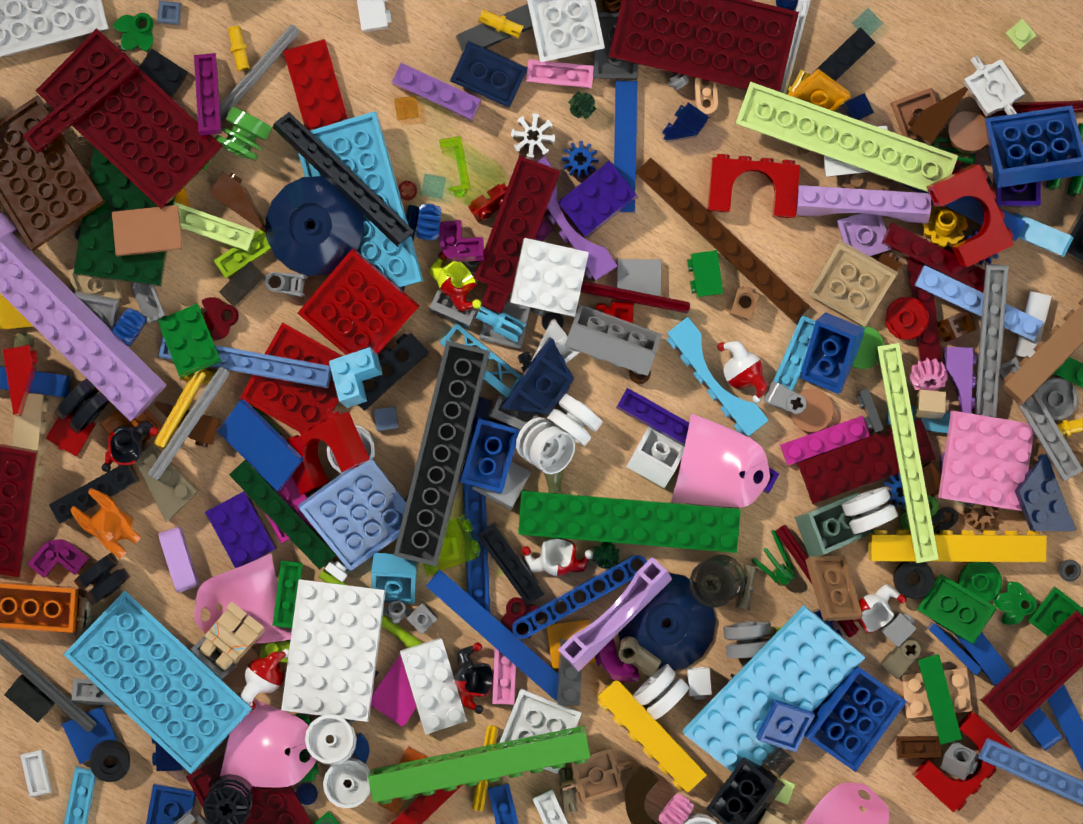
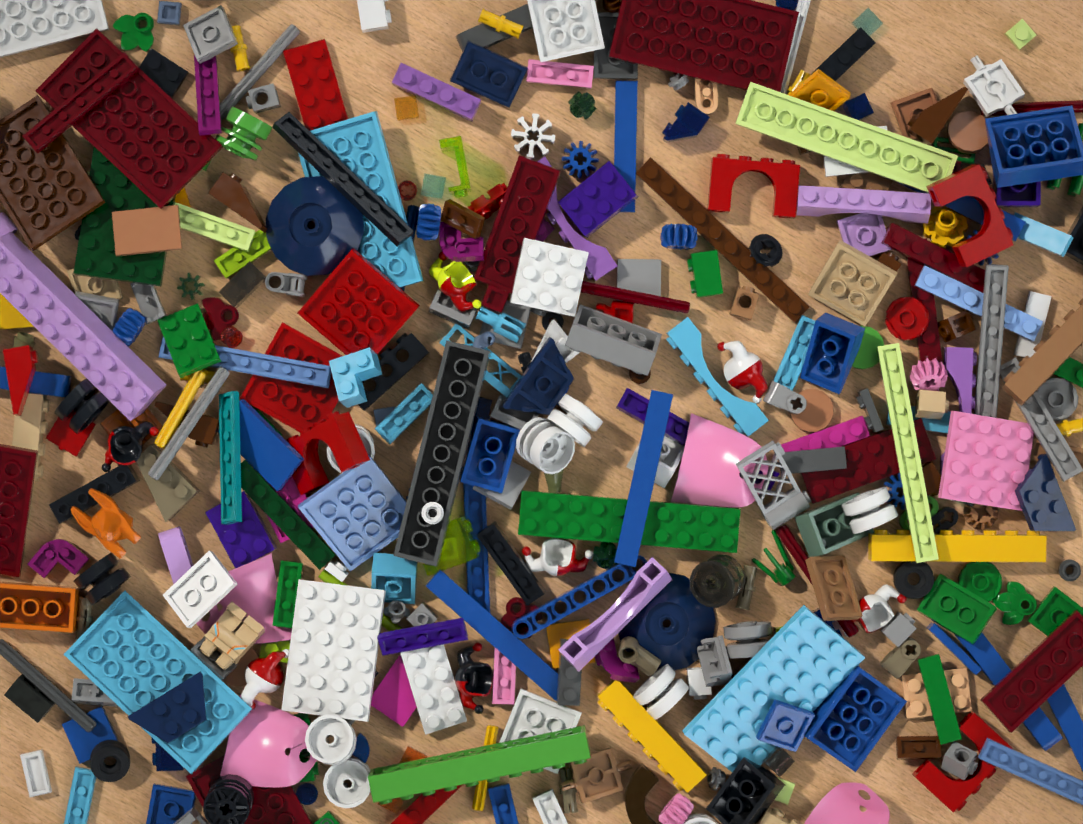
none -> dark blue wing [127,671,207,744]
none -> white plate [163,551,237,628]
none -> clear green gear [177,273,205,300]
none -> light grey tile [183,5,238,64]
none -> teal tile [219,391,242,525]
none -> clear red bush [220,326,243,348]
none -> light grey brick [246,83,281,113]
none -> medium azure tile [374,383,433,444]
none -> dark purple tile [377,618,468,656]
none -> white plate [421,502,444,524]
none -> reddish brown plate [440,199,485,239]
none -> sand blue arm [472,331,495,349]
none -> blue tile [614,390,673,567]
none -> blue gear [660,224,698,250]
none -> light grey hinge [697,635,732,687]
none -> dark grey plate [707,767,726,790]
none -> light grey piece [736,441,811,530]
none -> black gear [748,234,783,268]
none -> dark grey tile [780,446,847,474]

